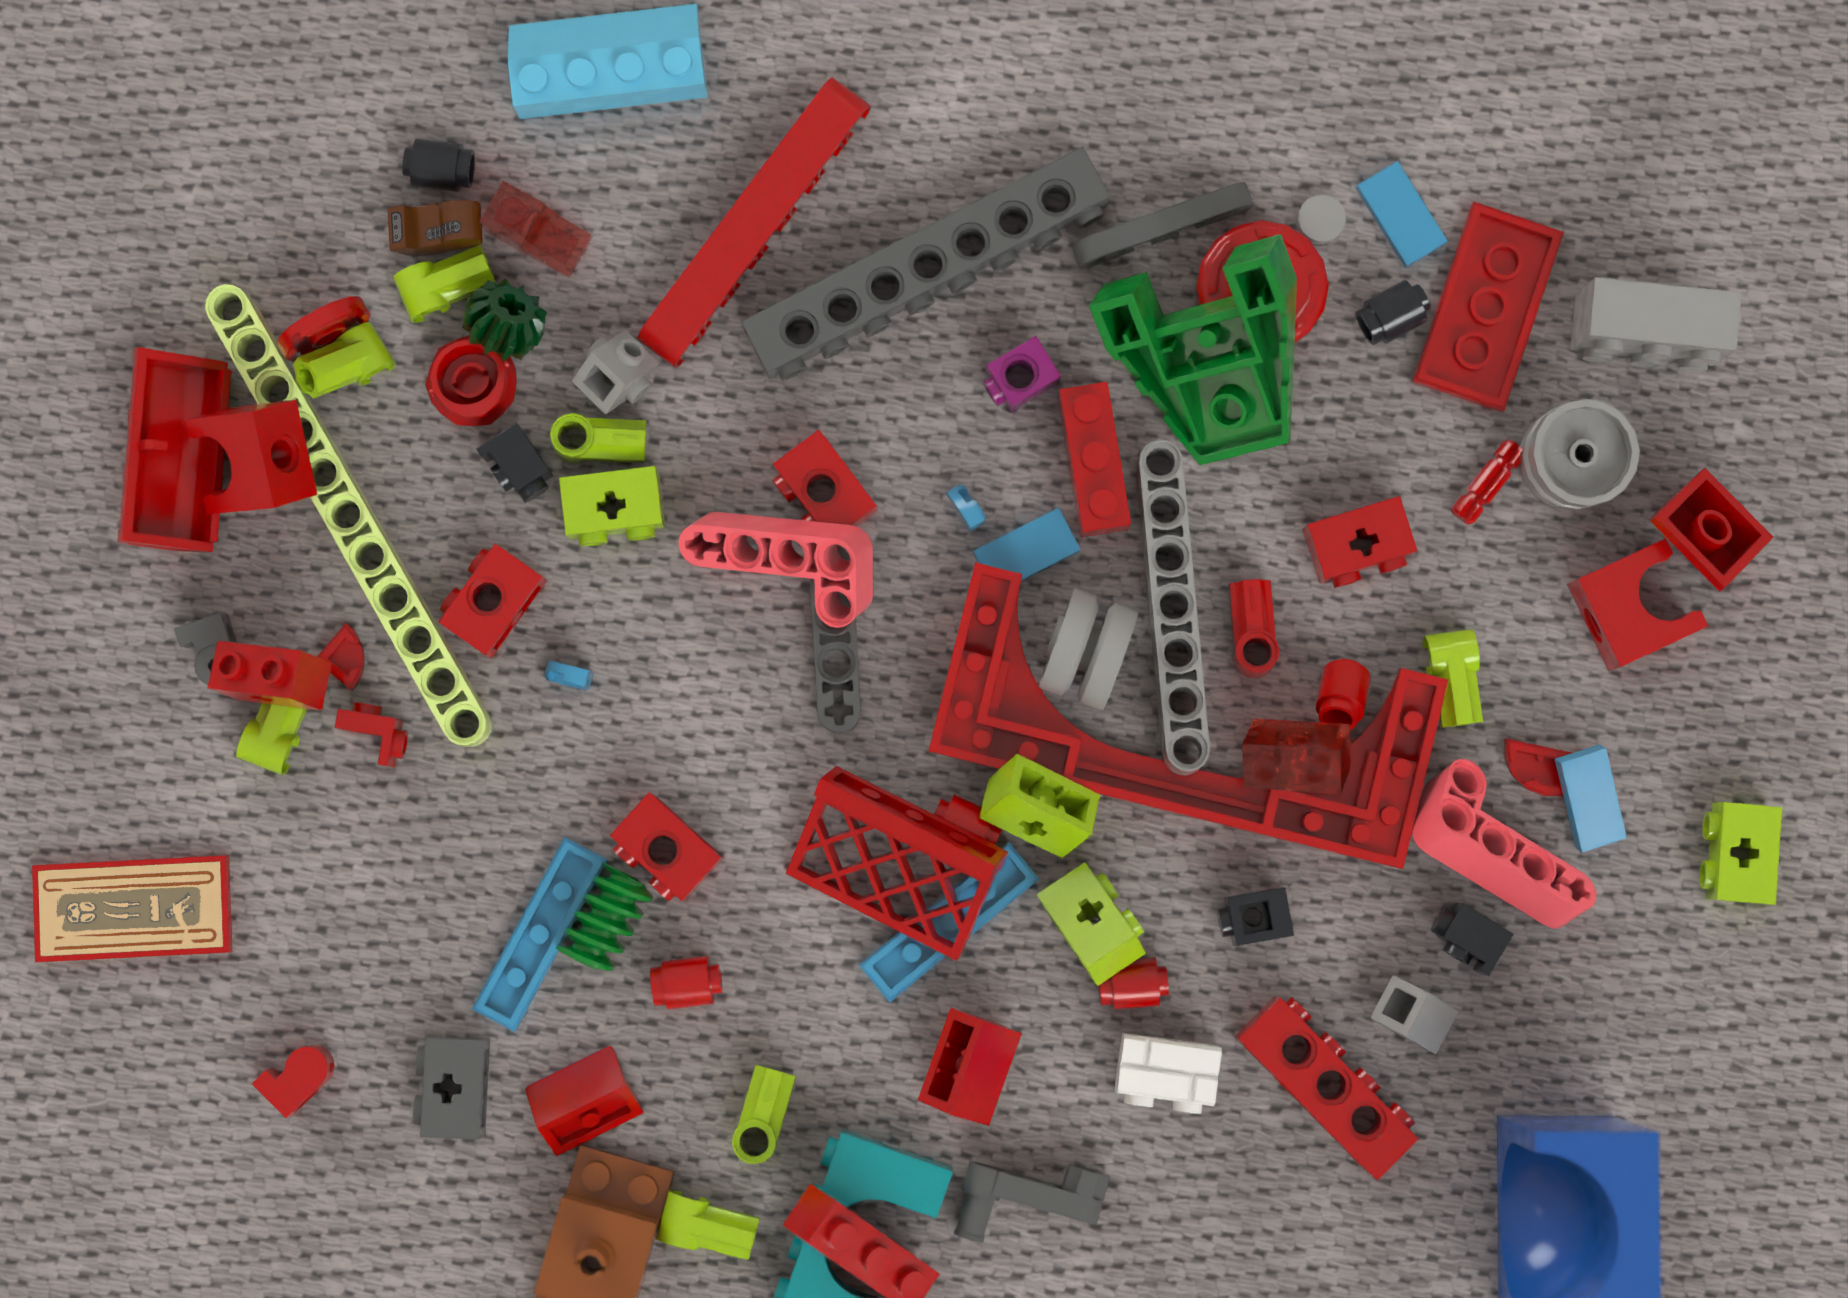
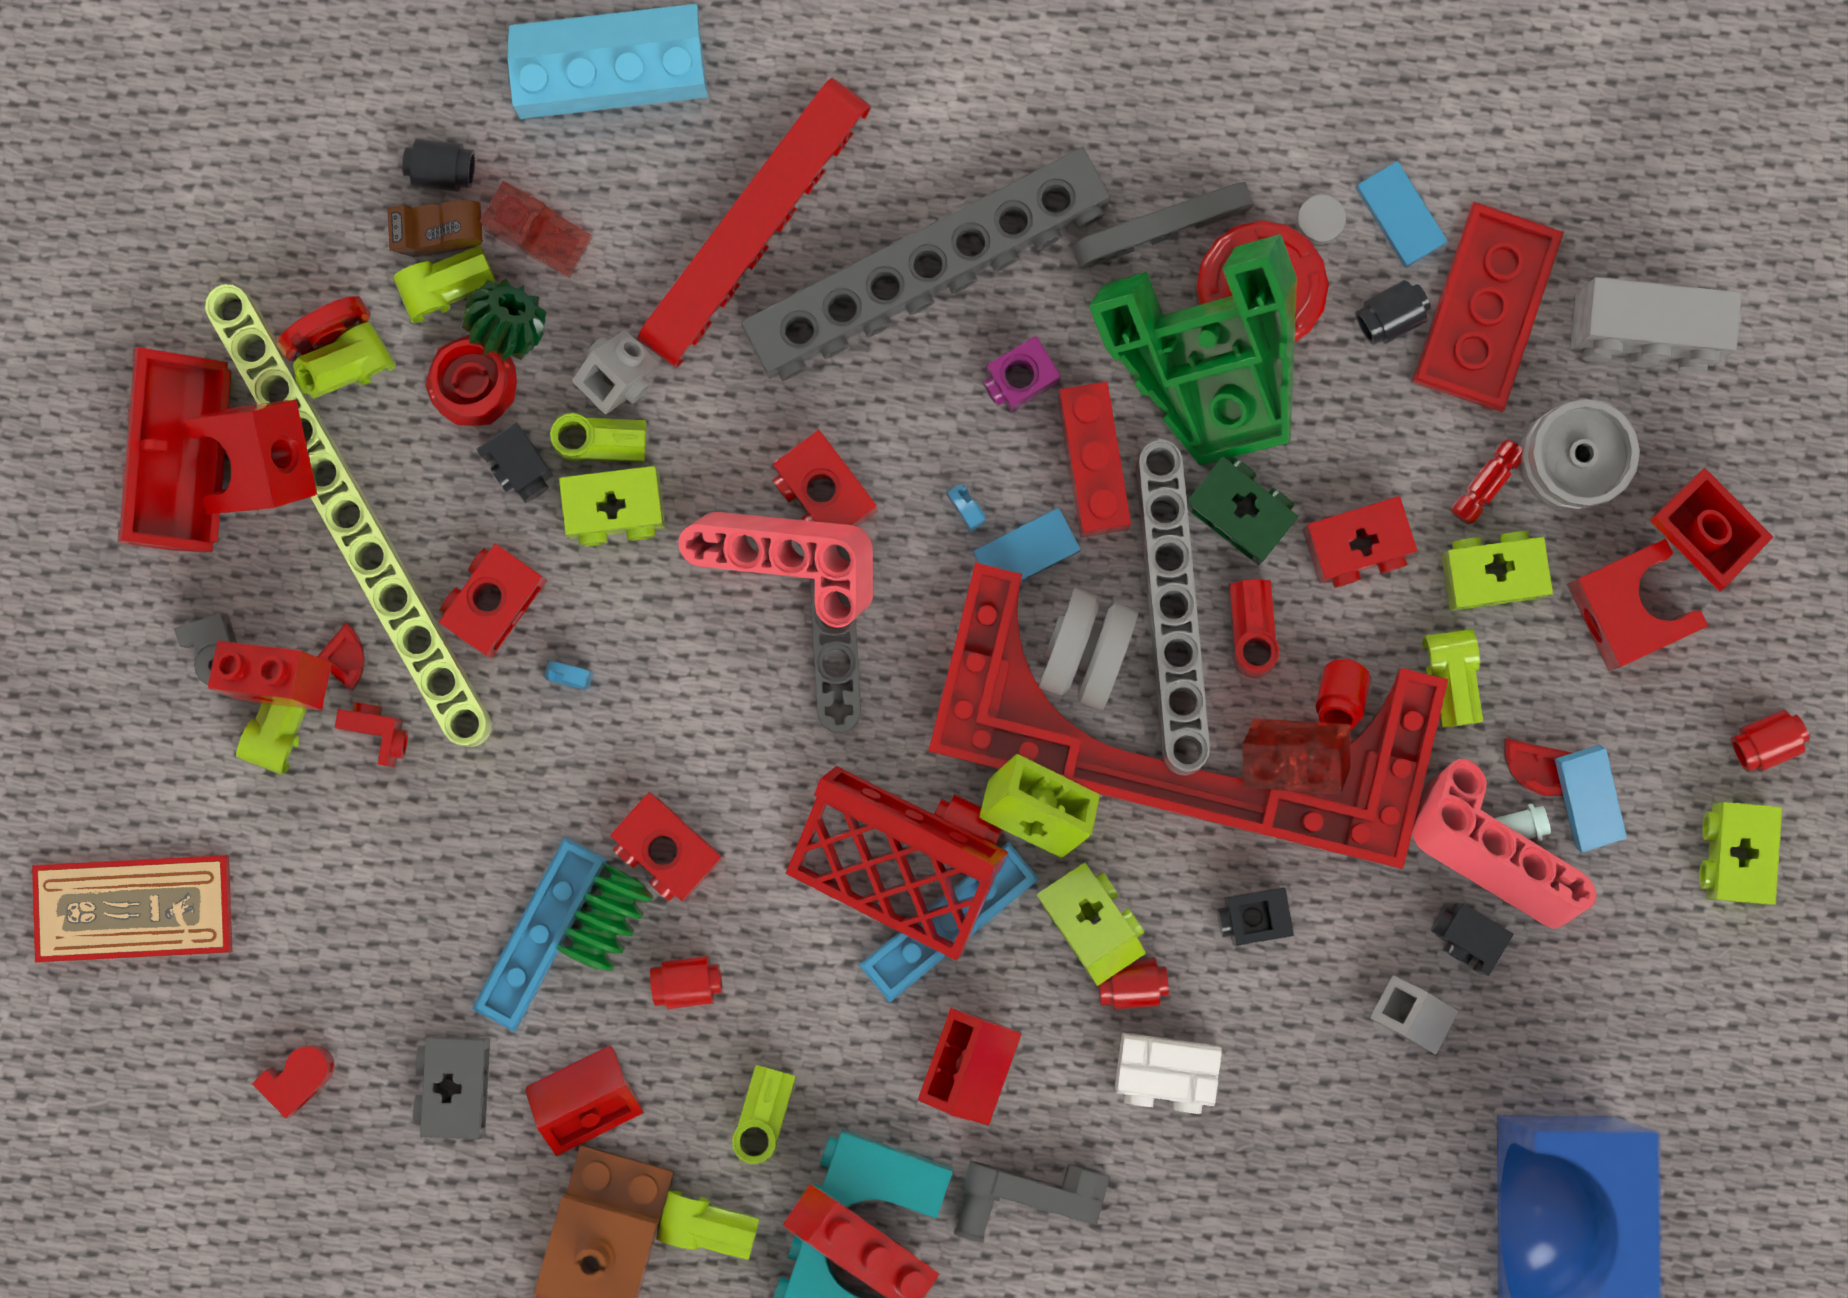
red brick [1234,996,1419,1181] -> none
none -> dark green brick [1187,457,1299,566]
none -> lime brick [1441,531,1553,611]
none -> light aqua pin [1495,804,1551,842]
none -> red brick [1731,709,1809,772]

